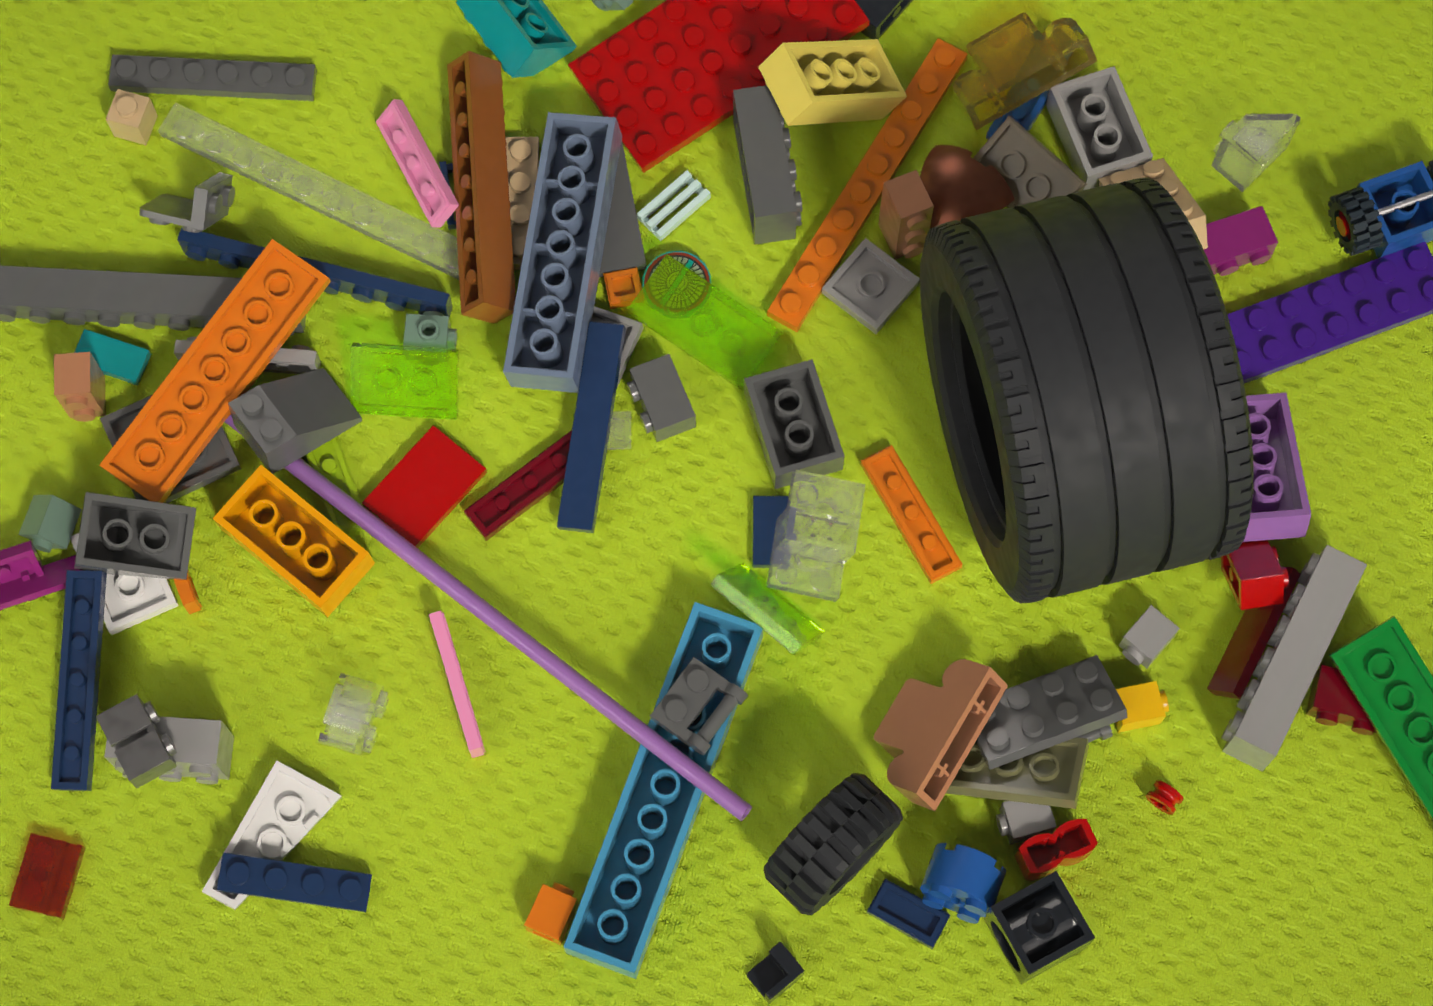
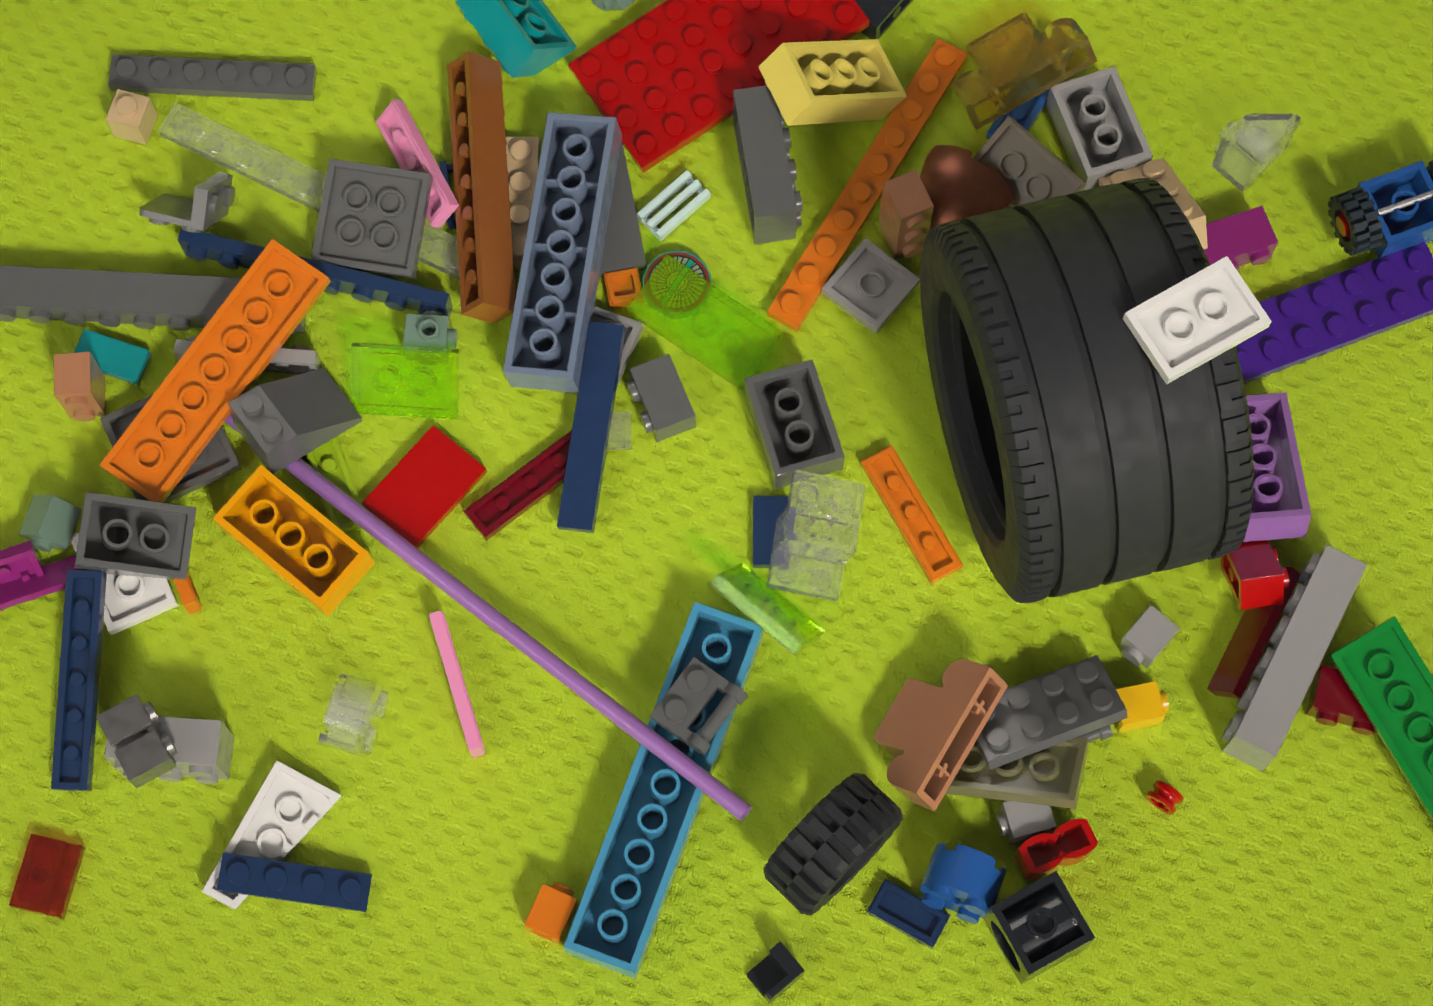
none -> dark grey plate [311,159,433,279]
none -> white plate [1123,256,1272,385]

